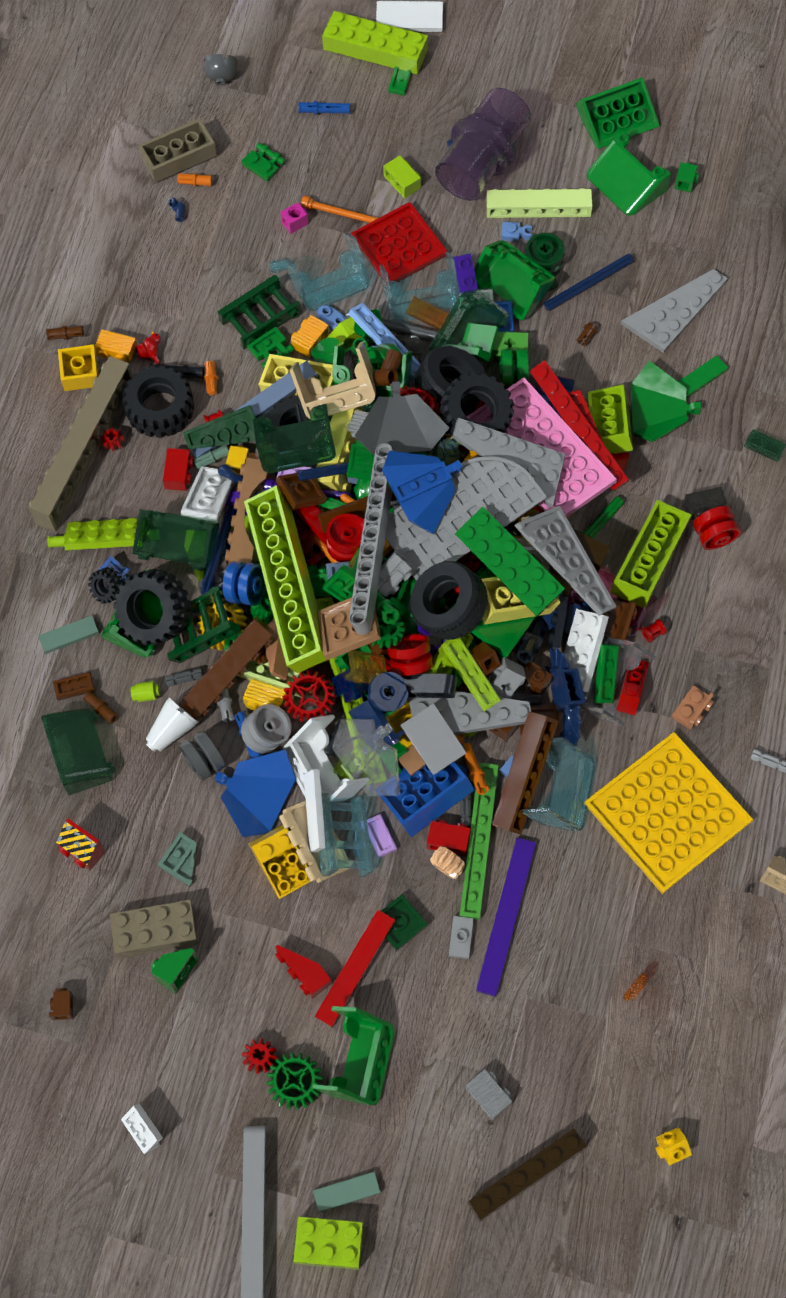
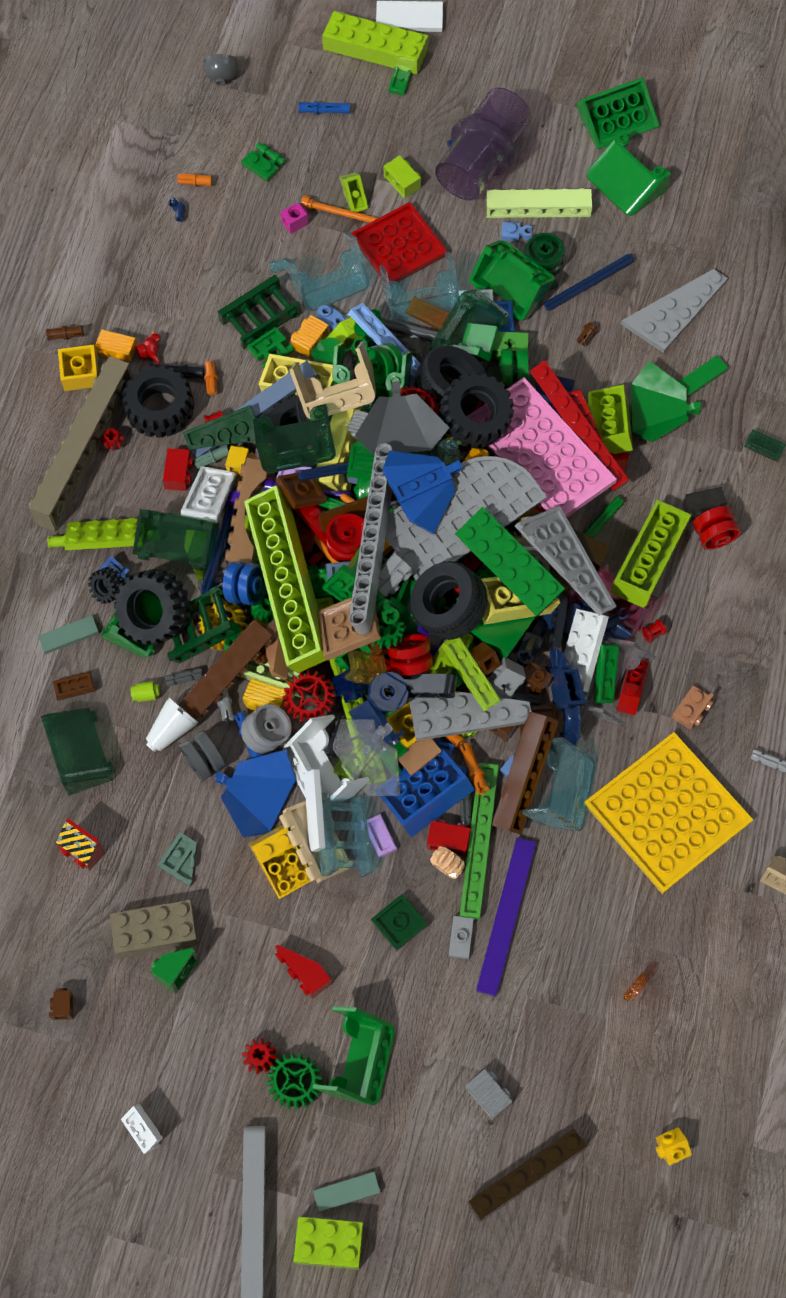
reddish brown pin [83,691,119,724] -> none
dark tan brick [138,118,217,183] -> none
dark blue arm [218,464,243,484] -> none
red tile [314,910,396,1028] -> none
reddish brown piece [373,349,403,386] -> none
light grey tile [400,703,466,775] -> none
dark purple brick [451,254,478,295] -> none
light grey wing [452,418,565,508] -> none
reddish brown bracket [602,599,637,641] -> none
green brick [674,162,699,193] -> none
none -> lime slope [339,172,368,212]

